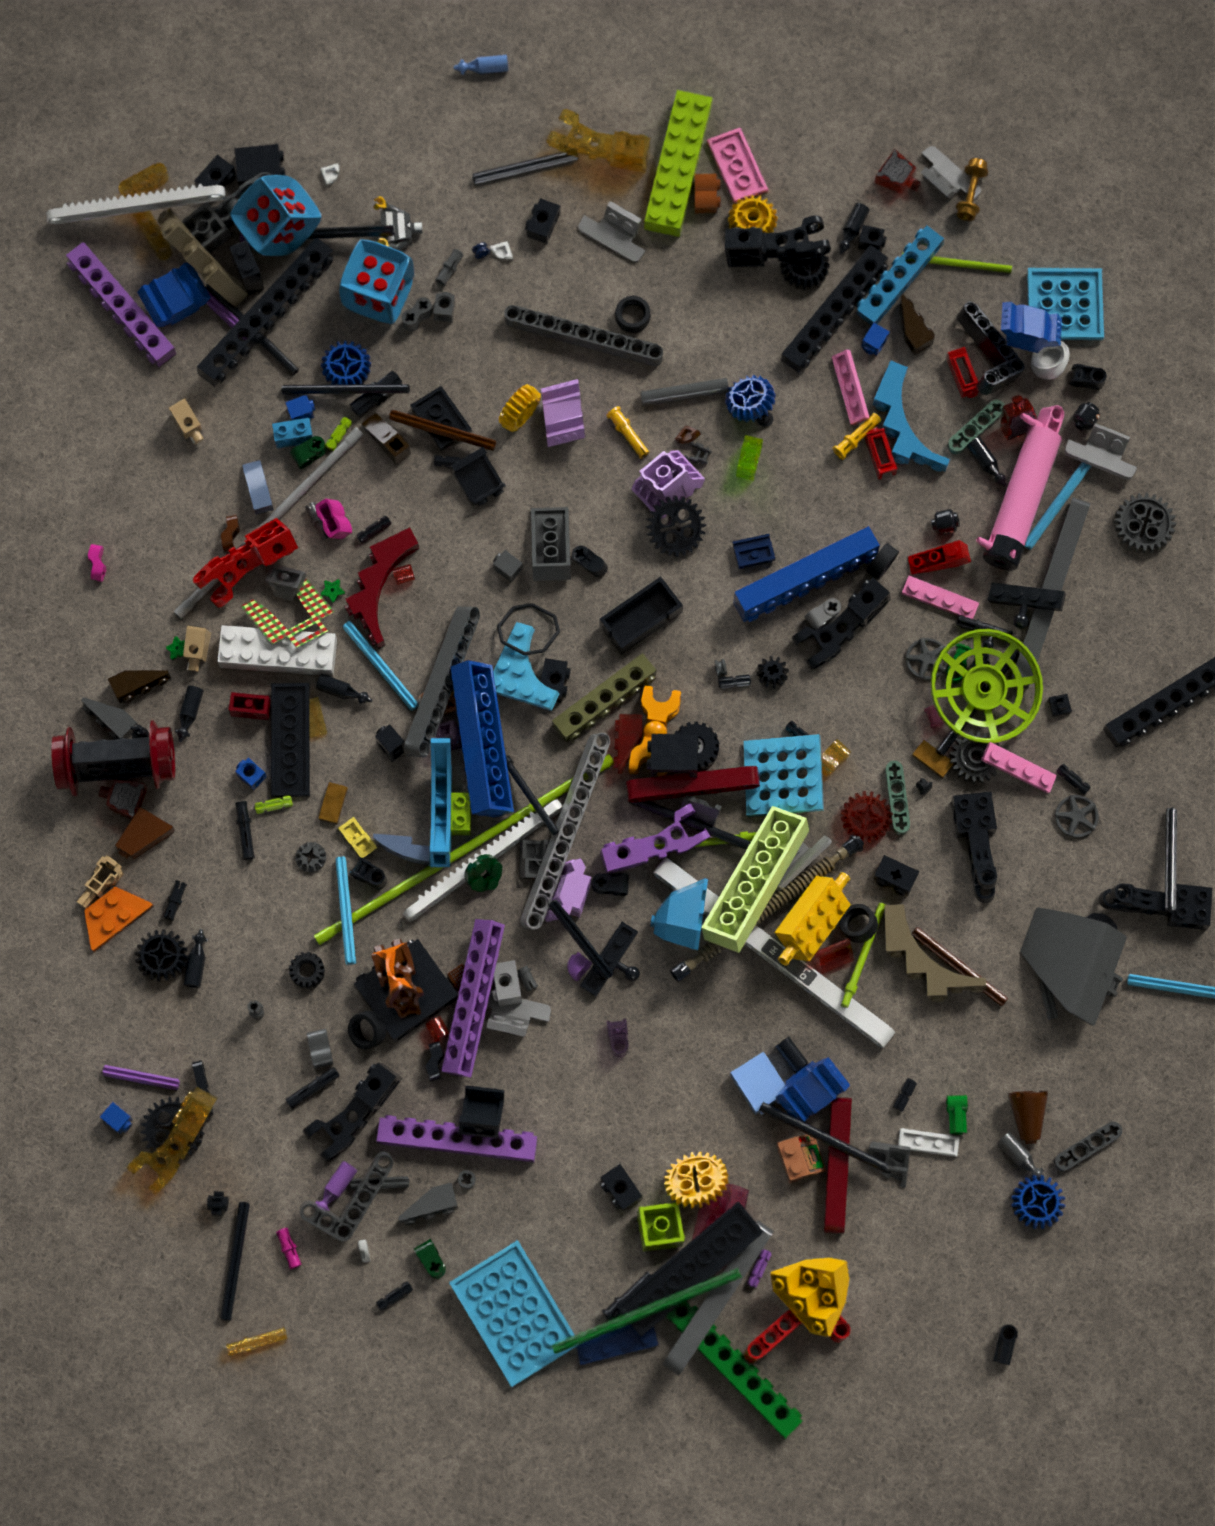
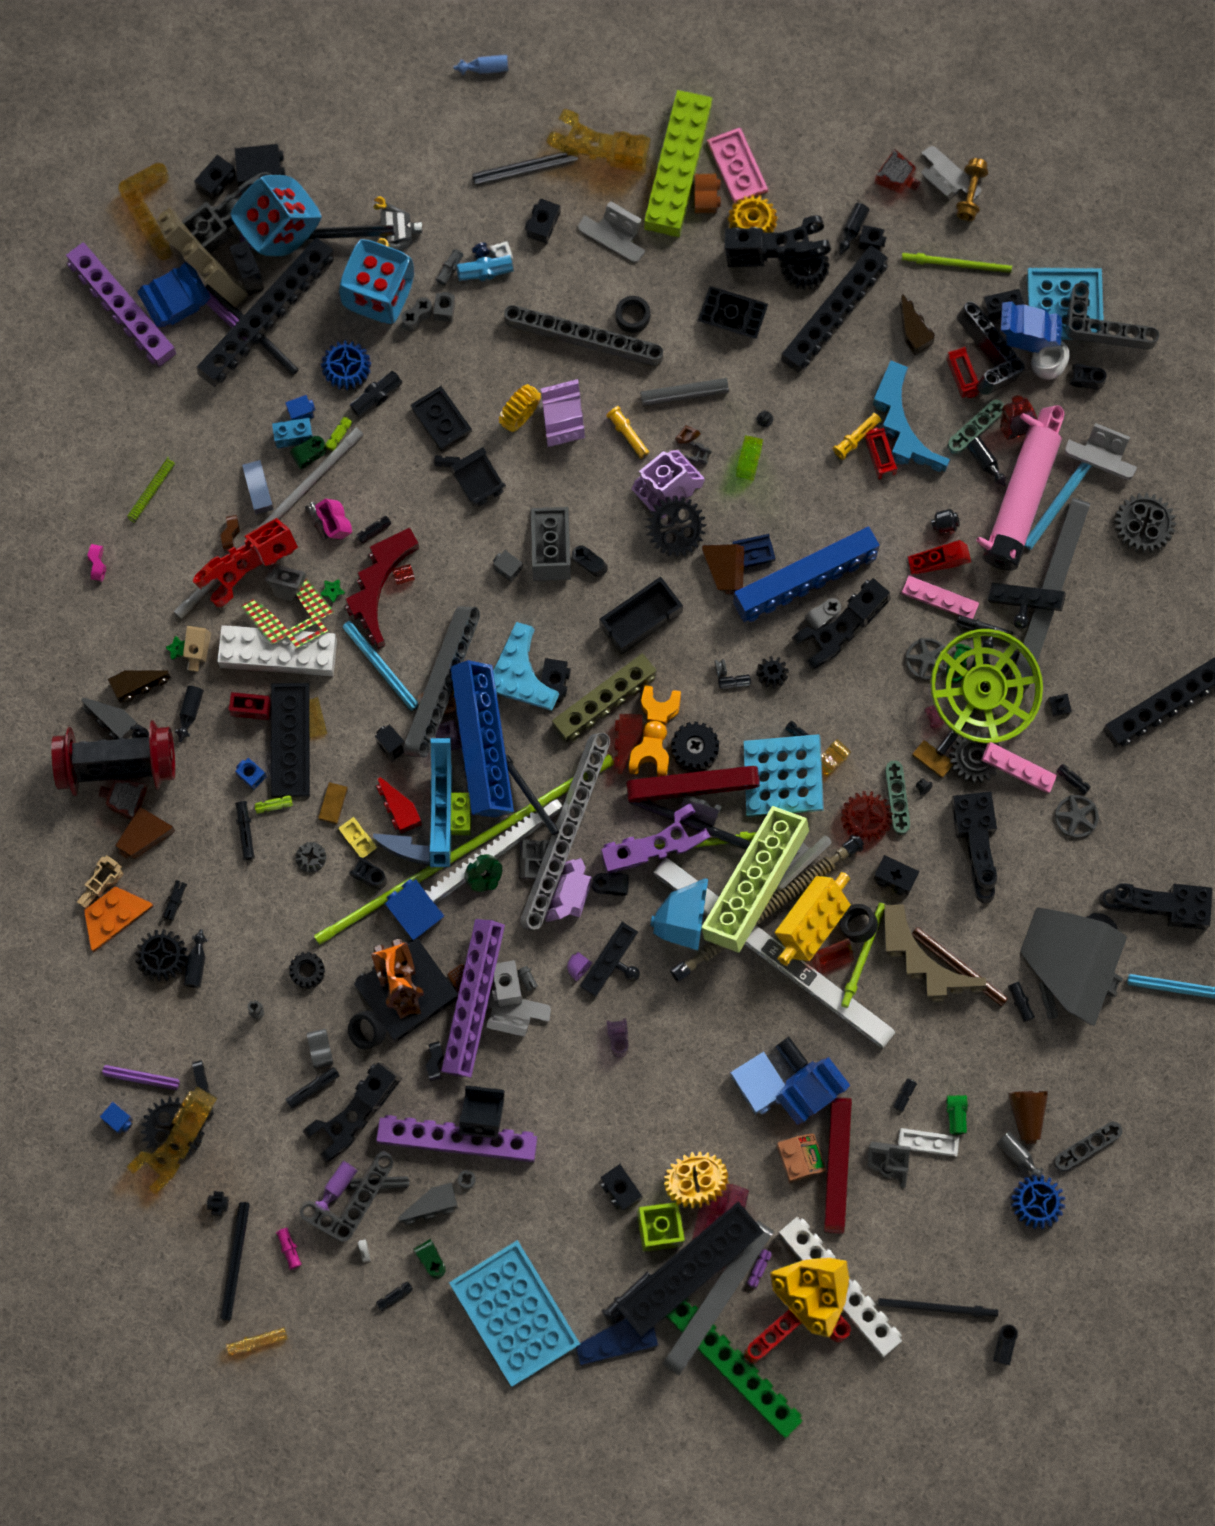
white gear [46,184,225,224] -> none
tan torso [169,398,204,445] -> none
black piece [282,384,410,394] -> none
black wheel [316,673,373,703] -> none
white tile [321,163,339,187] -> none
medium azure axle [335,856,356,965] -> none
dark brown slope [361,413,411,465] -> none
reddish brown axle [389,410,496,451] -> none
clear red beam [425,1017,450,1042] -> none
black piece [497,603,560,656] -> none
black axle [548,899,613,980] -> none
green axle [551,1268,742,1354] -> none
black panel [647,734,698,777] -> none
blue gear [725,375,776,423] -> none
black piece [759,1102,888,1173] -> none
bright pink plate [832,349,869,425] -> none
dark azure brick [856,226,944,326] -> none
blue brick [861,323,890,356] -> none
black tyre [866,543,899,580] -> none
black head [1072,402,1100,431] -> none
black axle [1164,807,1177,913] -> none
none -> lime piece [127,457,175,523]
none -> red slope [376,777,422,834]
none -> blue panel [385,879,445,940]
none -> dark azure piece [456,255,514,281]
none -> black slope [698,286,769,339]
none -> reddish brown slope [702,544,744,595]
none -> white brick [778,1217,902,1358]
none -> black bar [878,1298,999,1318]
none -> black brick [982,289,1024,321]
none -> black pin [1008,981,1035,1022]
none -> dark grey beam [1066,283,1159,350]

